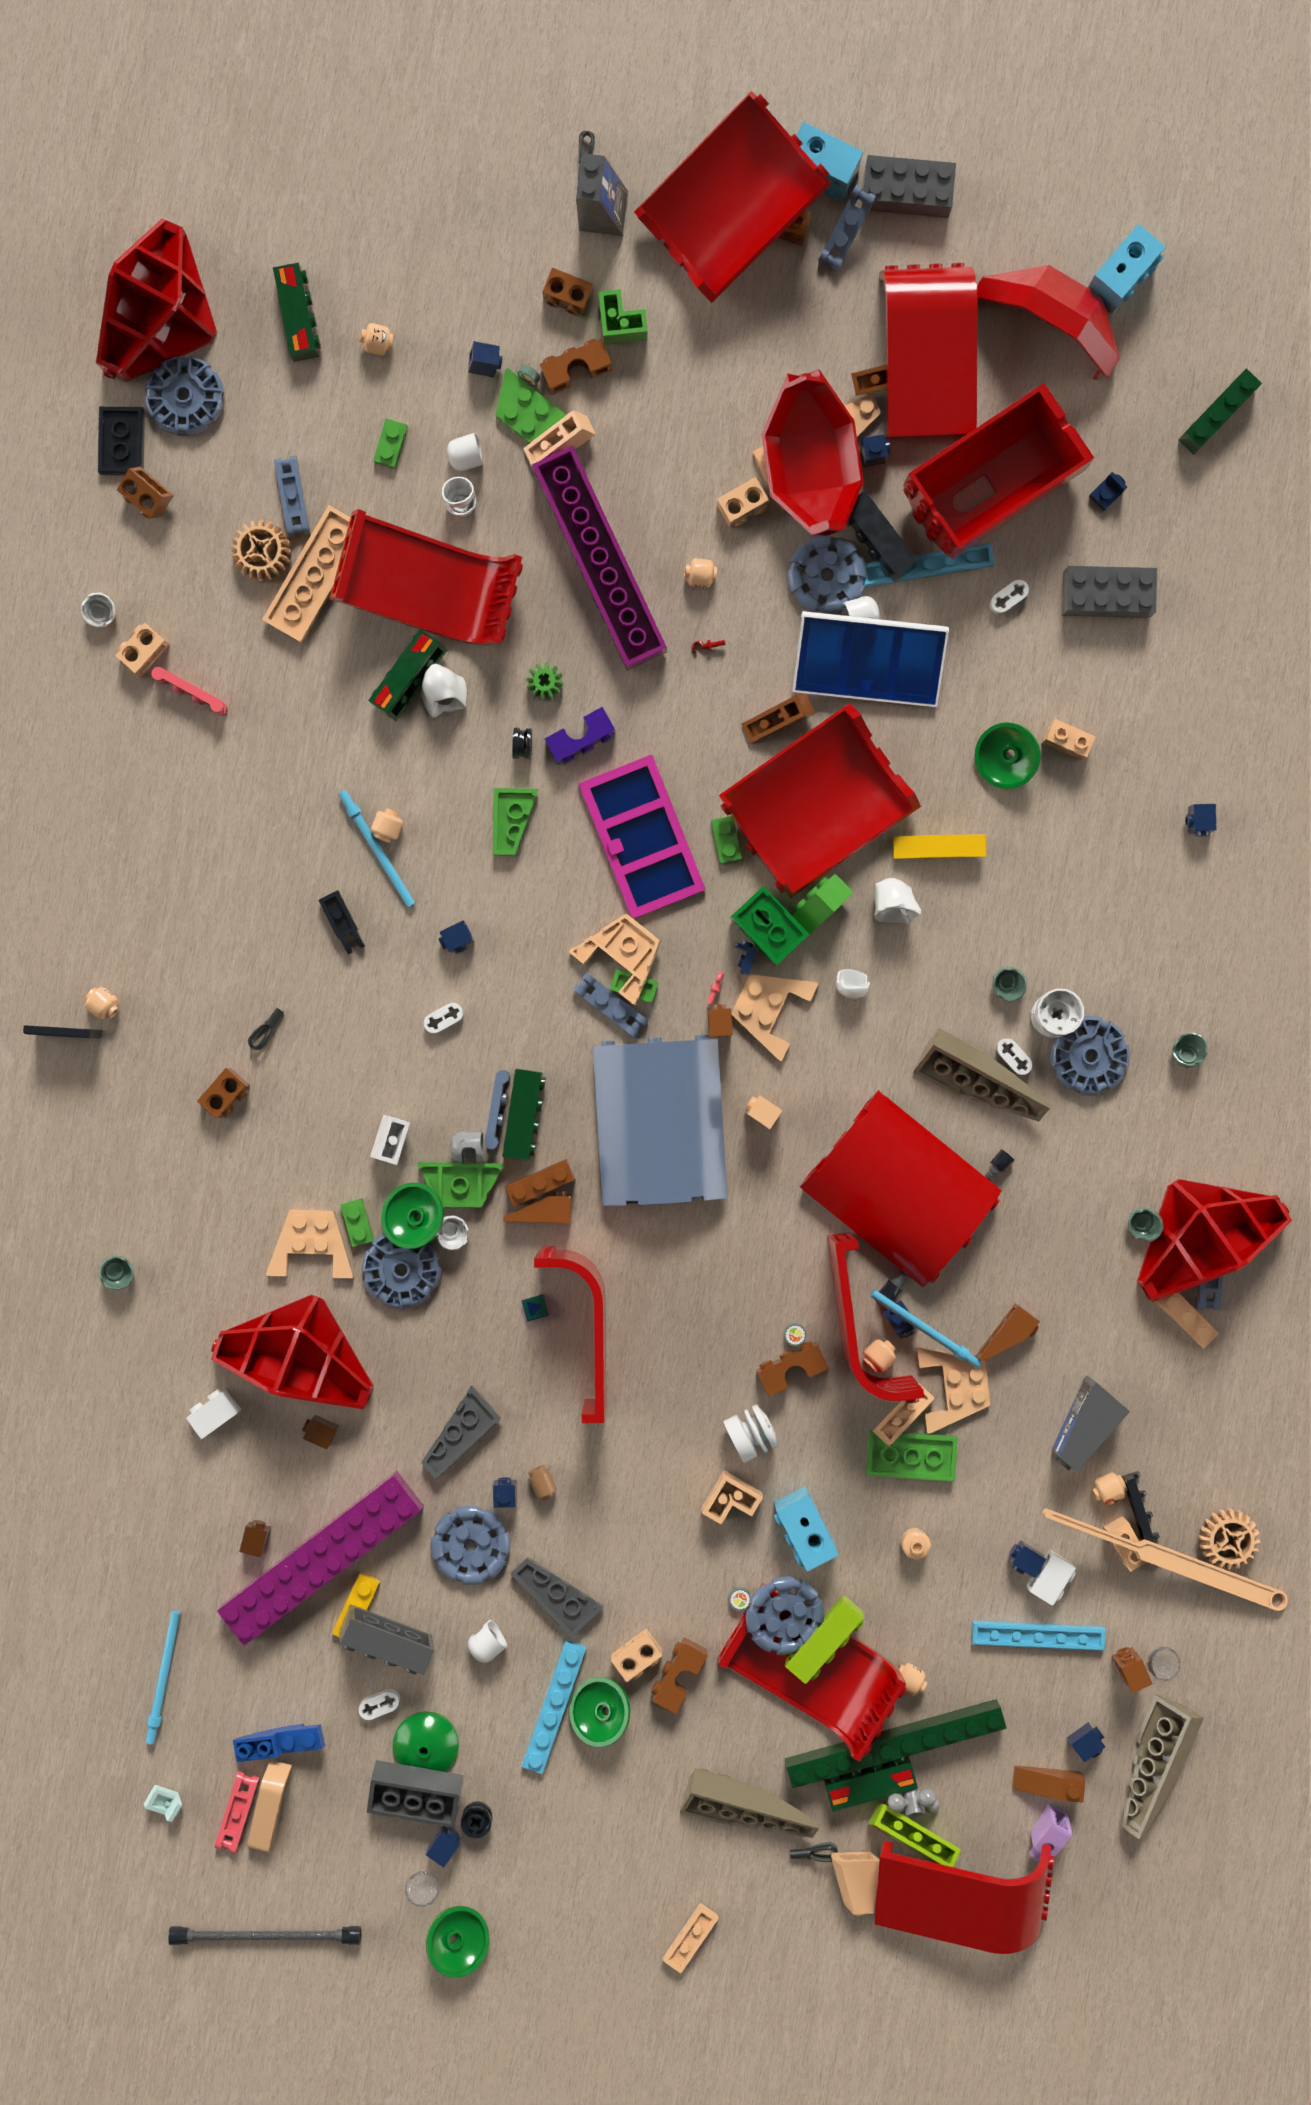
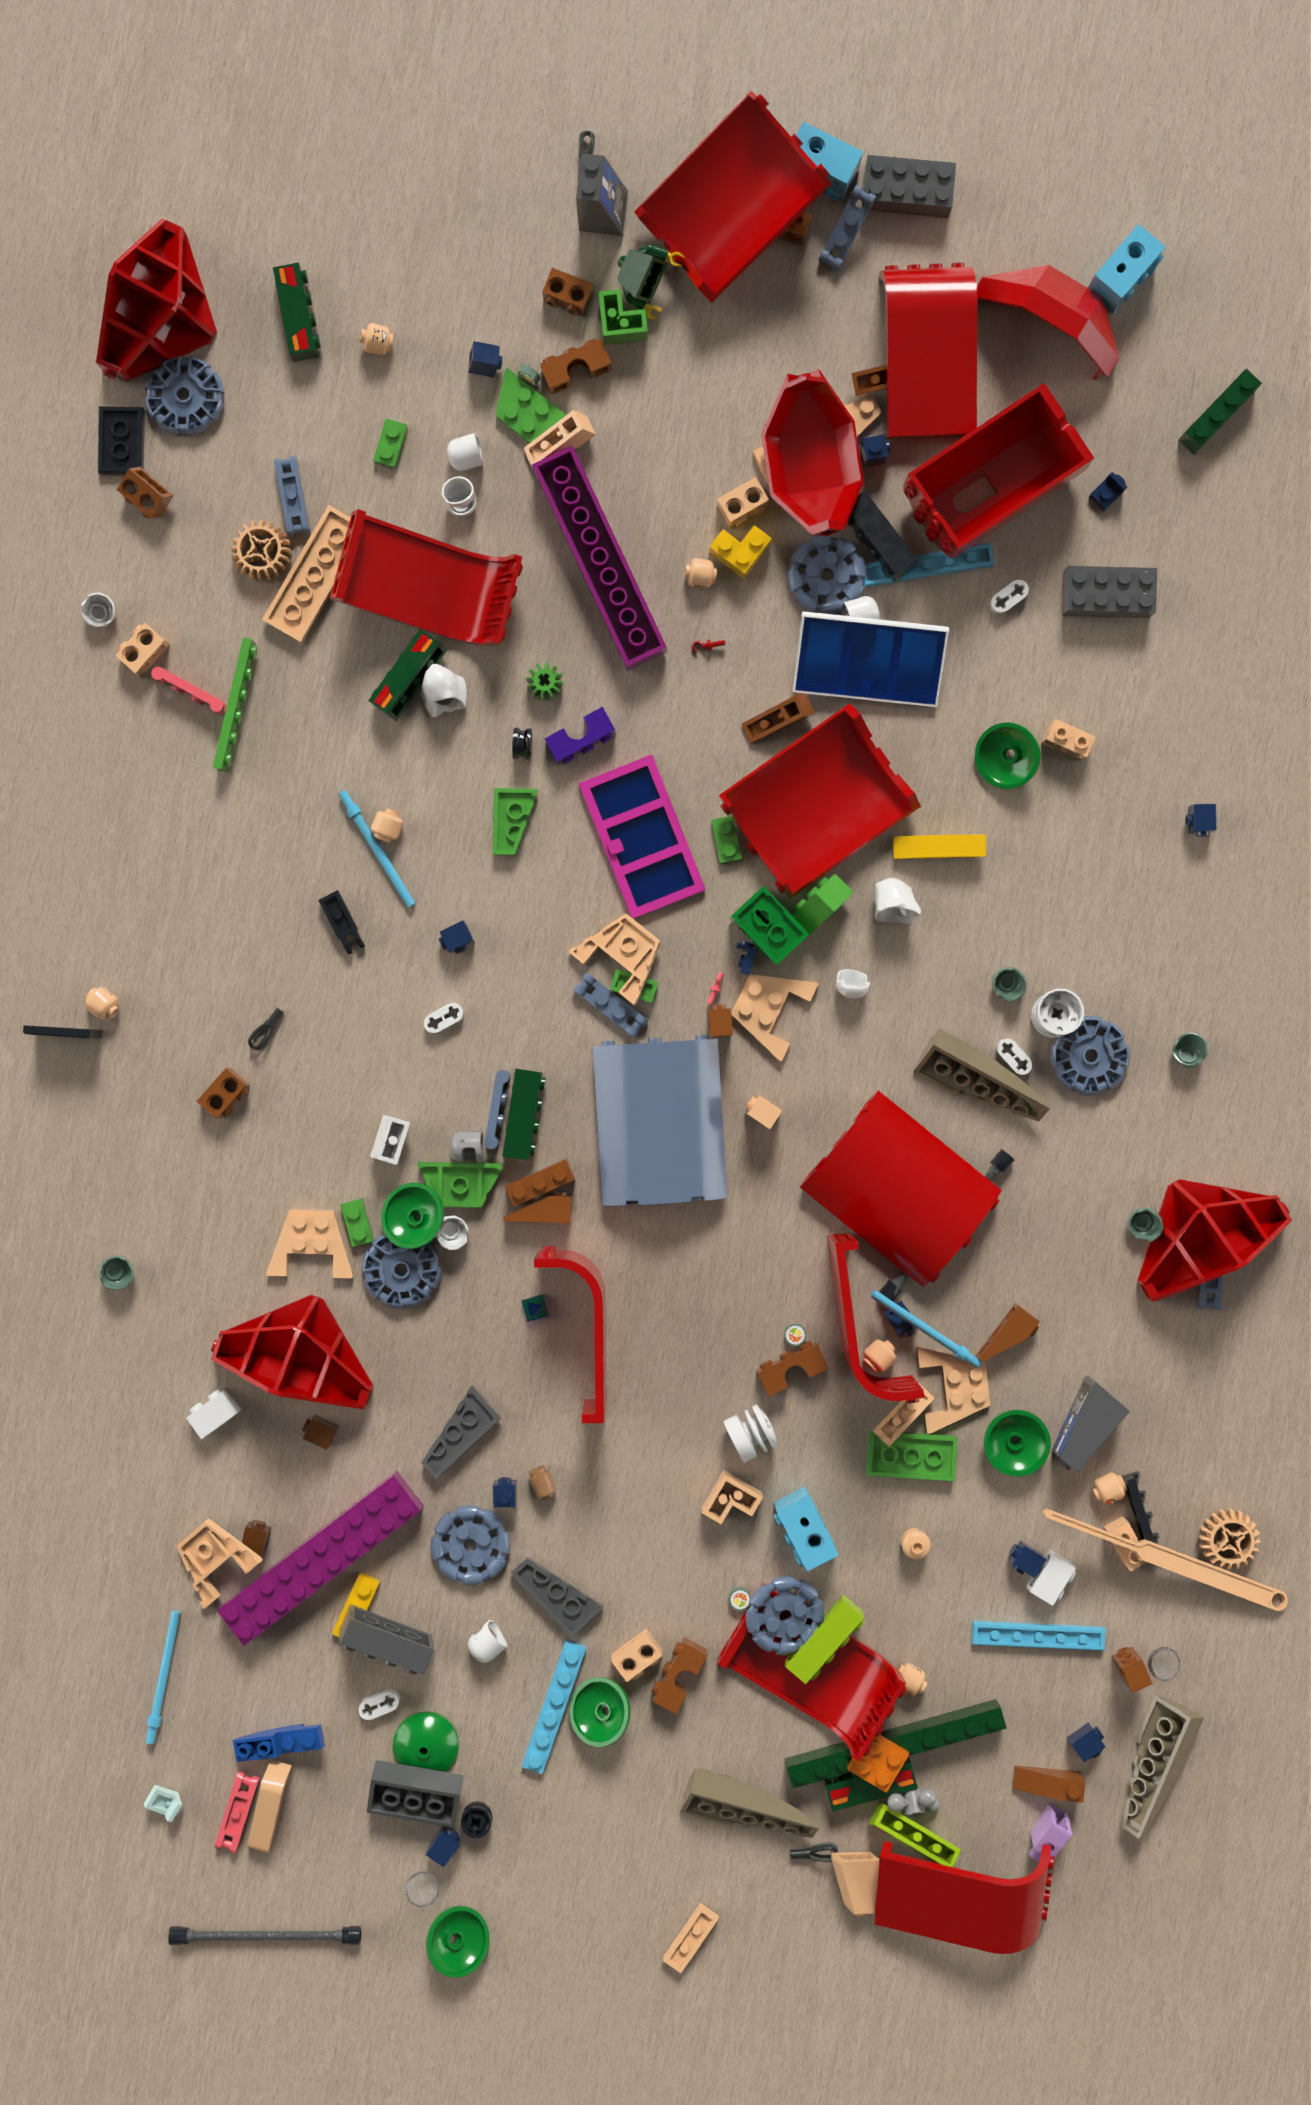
light nougat plate [1155,1293,1219,1349] -> none
none -> light nougat wing [177,1519,263,1609]
none -> bright green plate [213,637,258,772]
none -> dark green torso [617,244,685,319]
none -> yellow brick [709,525,772,580]
none -> orange plate [847,1735,909,1793]
none -> green dish [983,1409,1051,1477]

